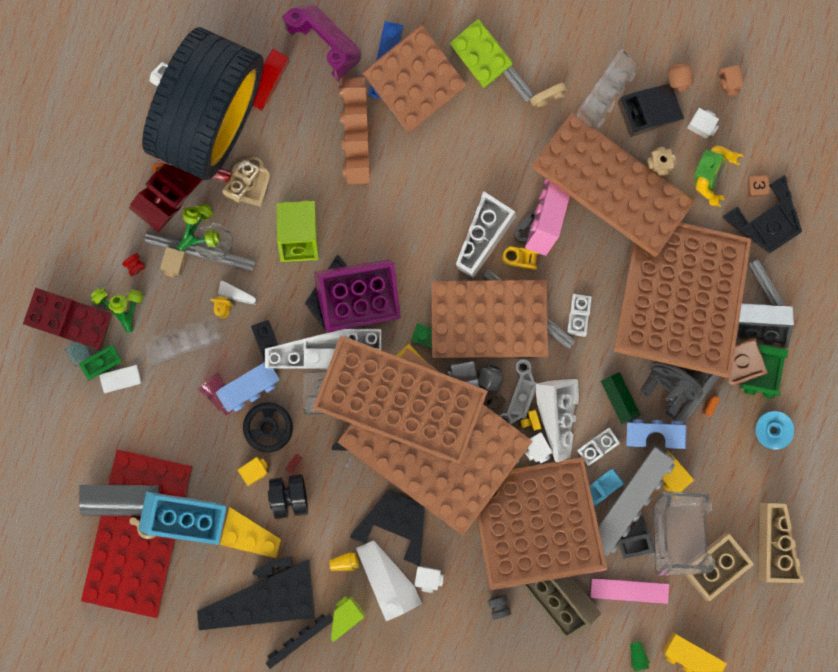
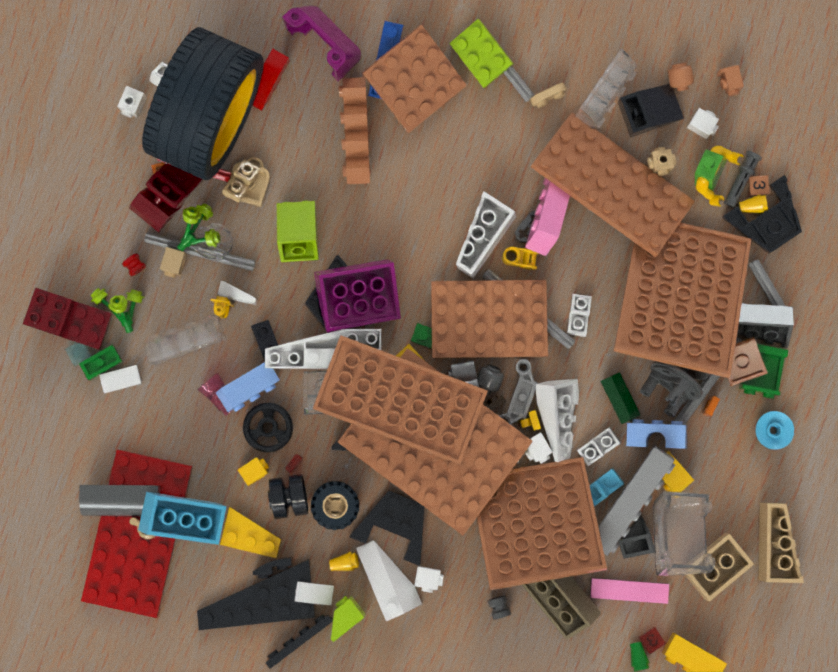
none -> white brick [117,86,147,118]
none -> white slope [295,582,334,605]
none -> black wheel [311,481,359,530]
none -> clear red tile [638,627,666,654]
none -> dark grey pin [724,151,762,208]
none -> yellow cone [739,194,768,213]

